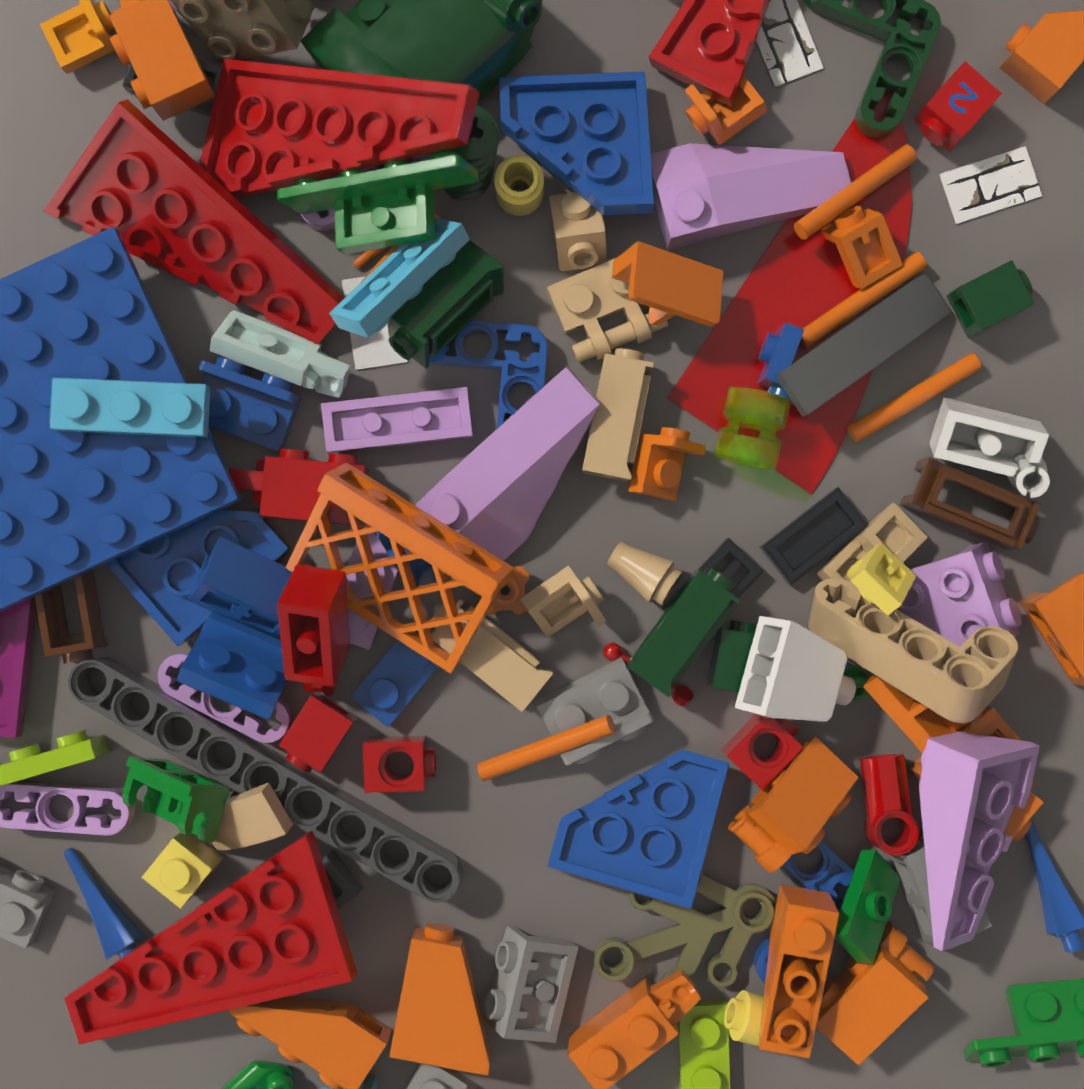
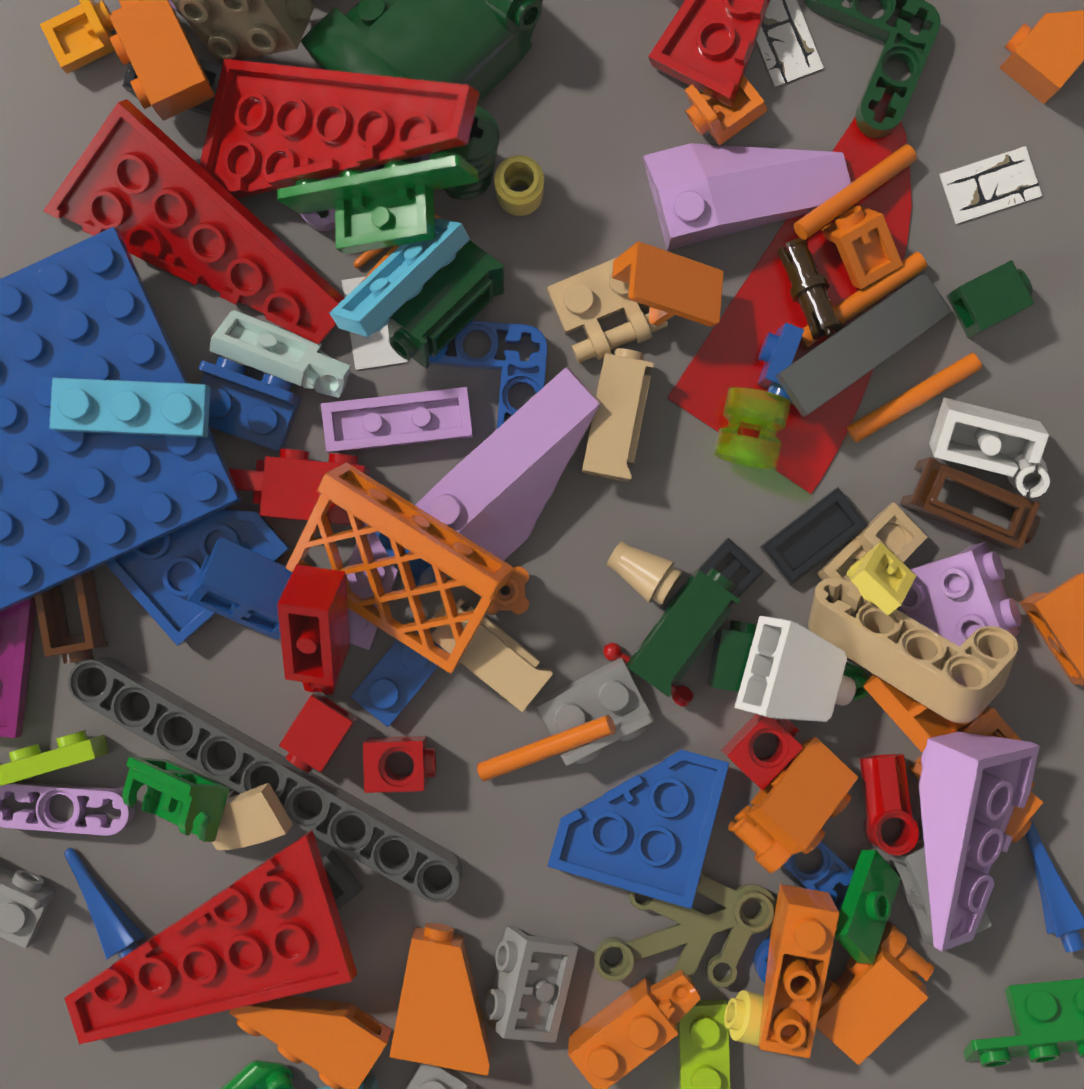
light yellow brick [141,833,225,909] -> none
lavender beam [158,653,293,743] -> none
blue bracket [176,612,289,720] -> none
blue plate [499,71,654,215] -> none
tan bracket [520,565,607,638] -> none
tan bracket [549,192,607,271] -> none
orange bracket [629,427,706,502] -> none
red brick [914,61,1002,151] -> none
none -> dark brown pin [777,238,843,340]

